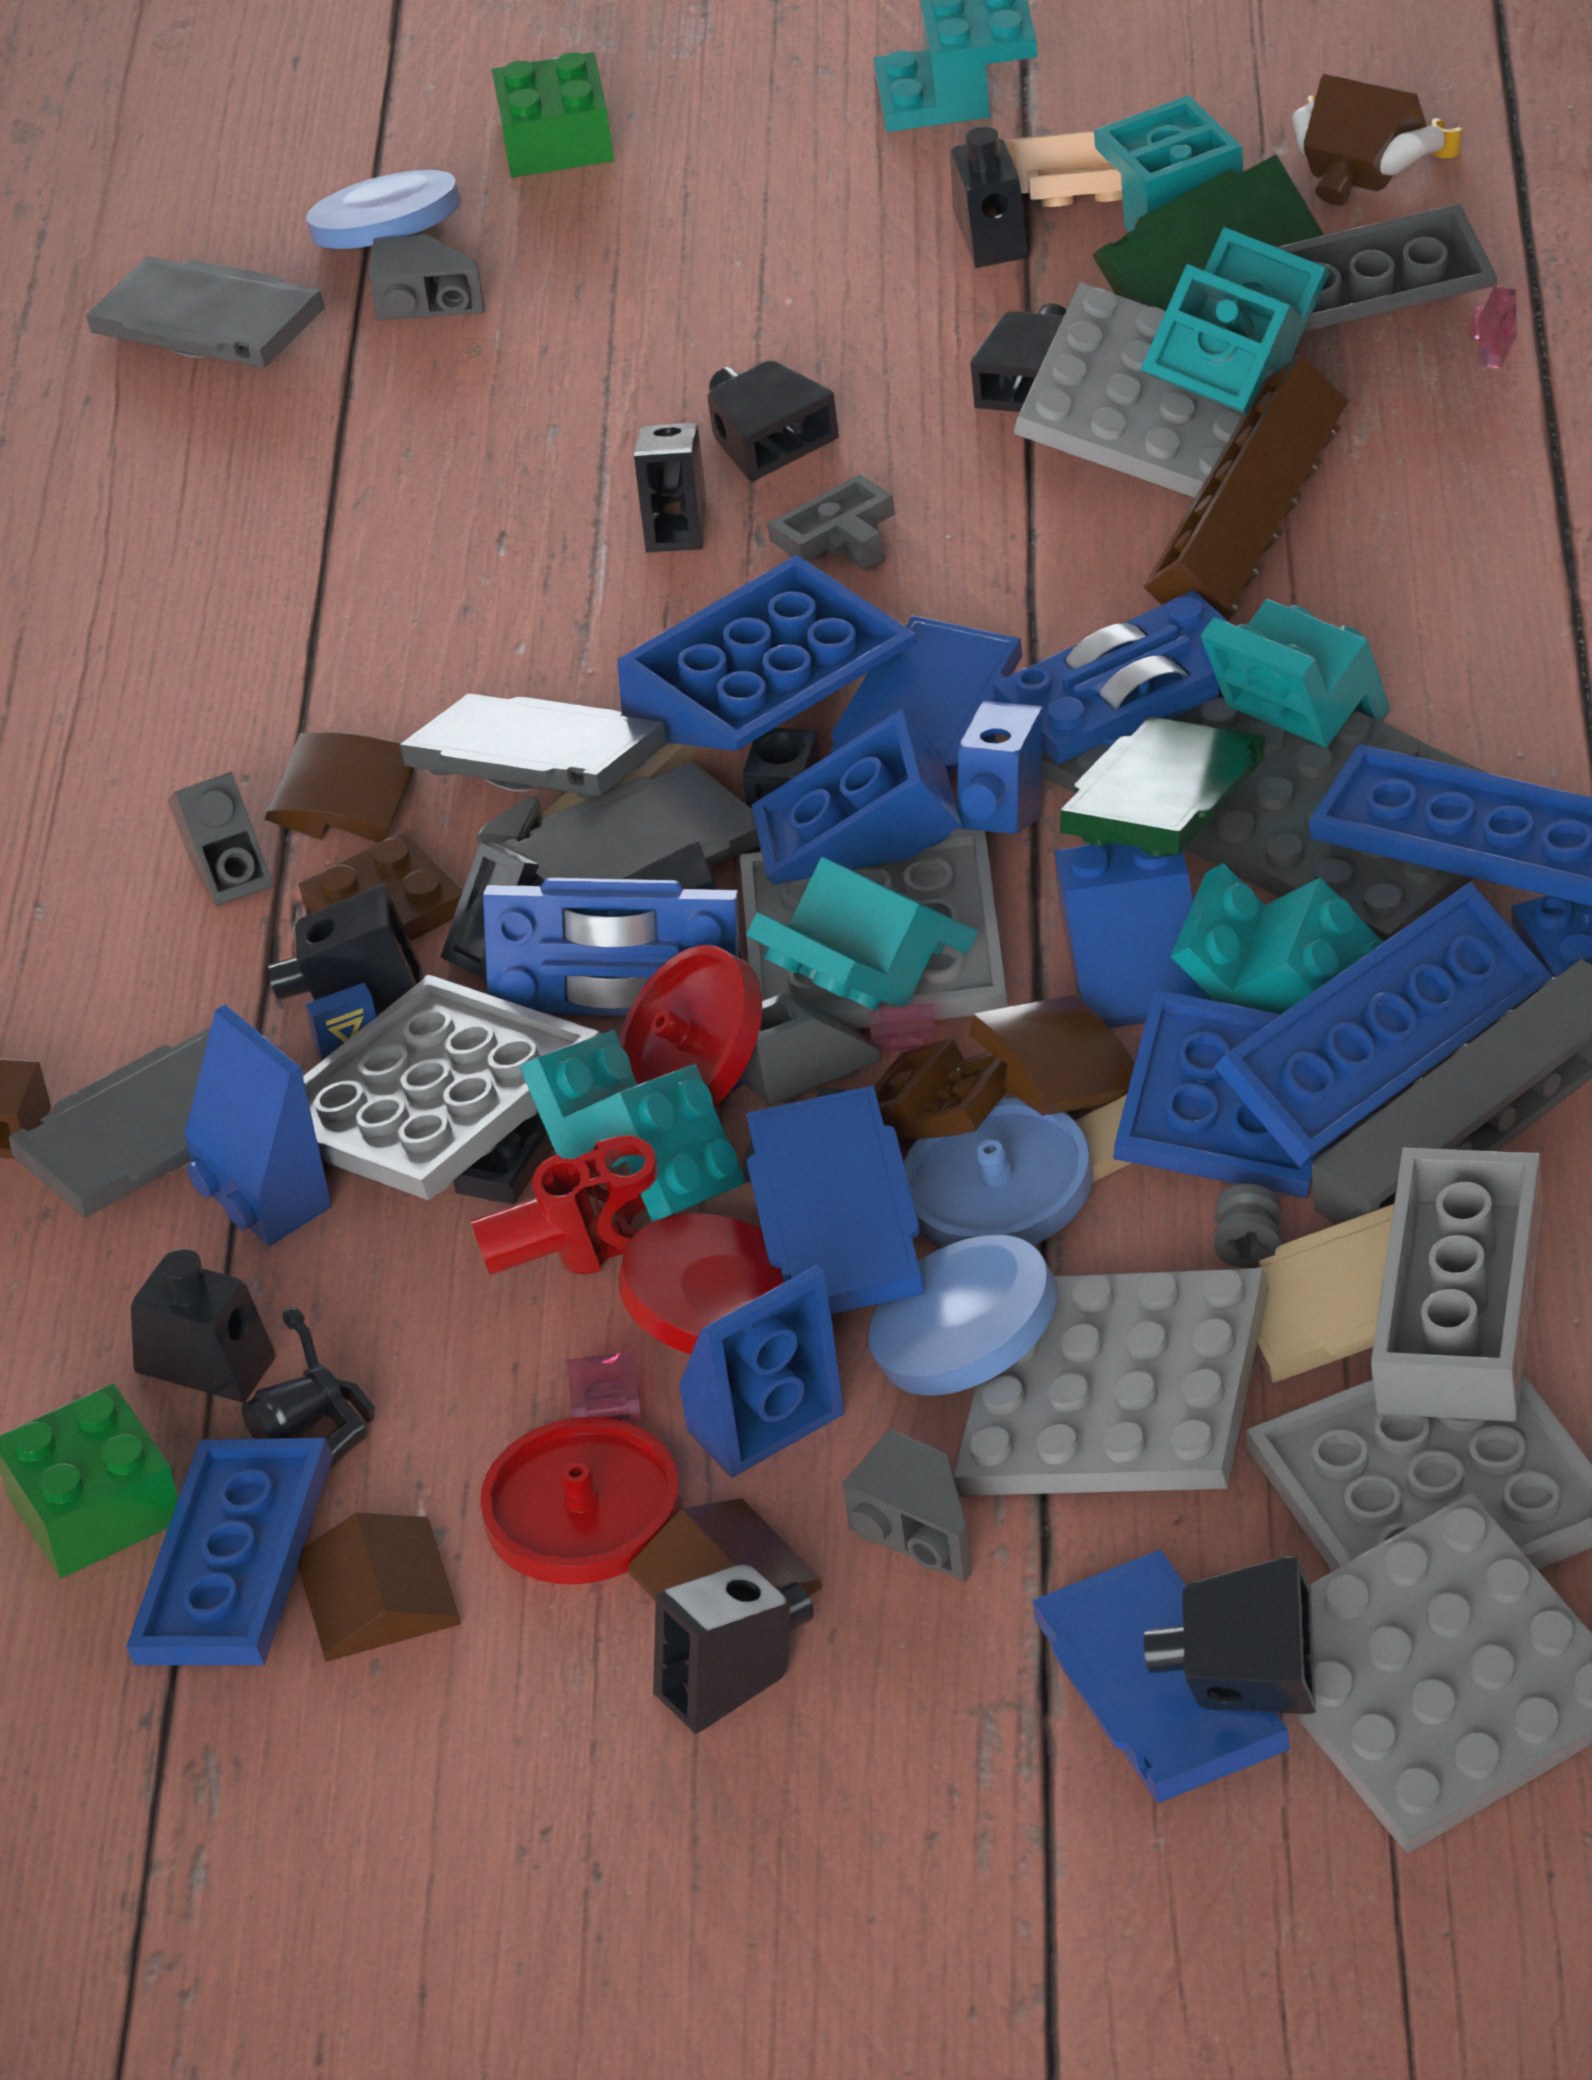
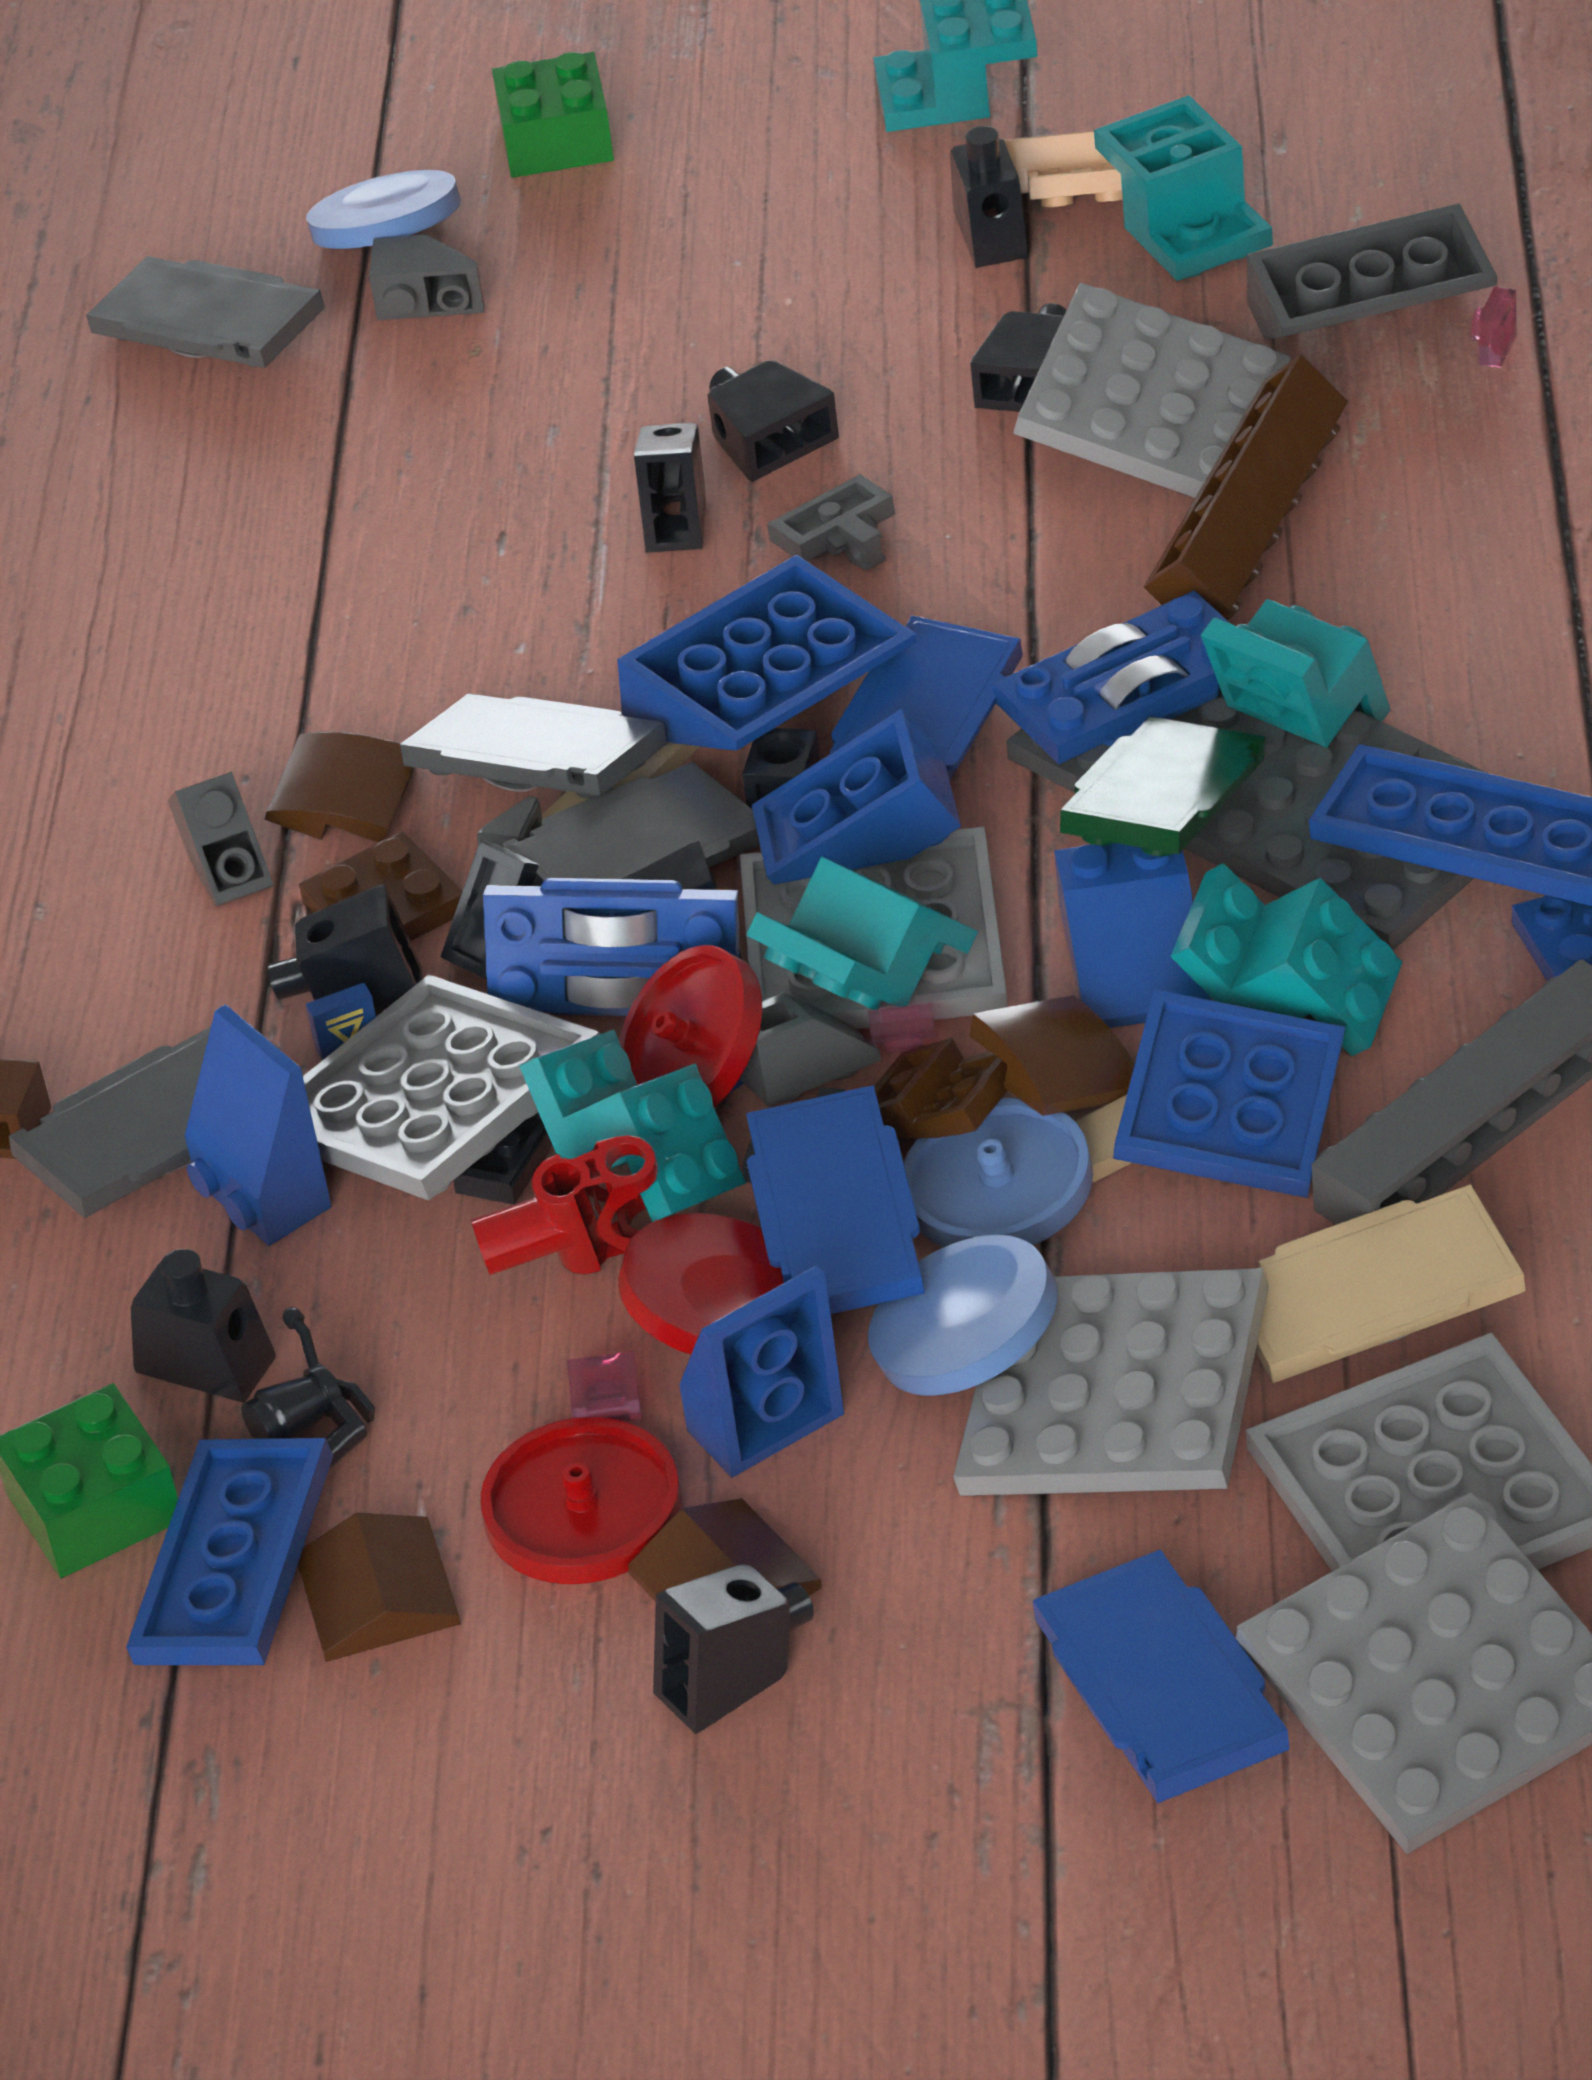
dark grey slope [843,1429,972,1581] -> none
blue torso [957,701,1043,834] -> none
dark green piece [1092,154,1325,312] -> none
teal bracket [1141,227,1330,416] -> none
black torso [1143,1555,1316,1714] -> none
blue plate [1214,881,1553,1167] -> none
dark grey wheel [1215,1184,1281,1268] -> none
reddish brown torso [1292,74,1463,206] -> none
light grey brick [1371,1147,1544,1422] -> none

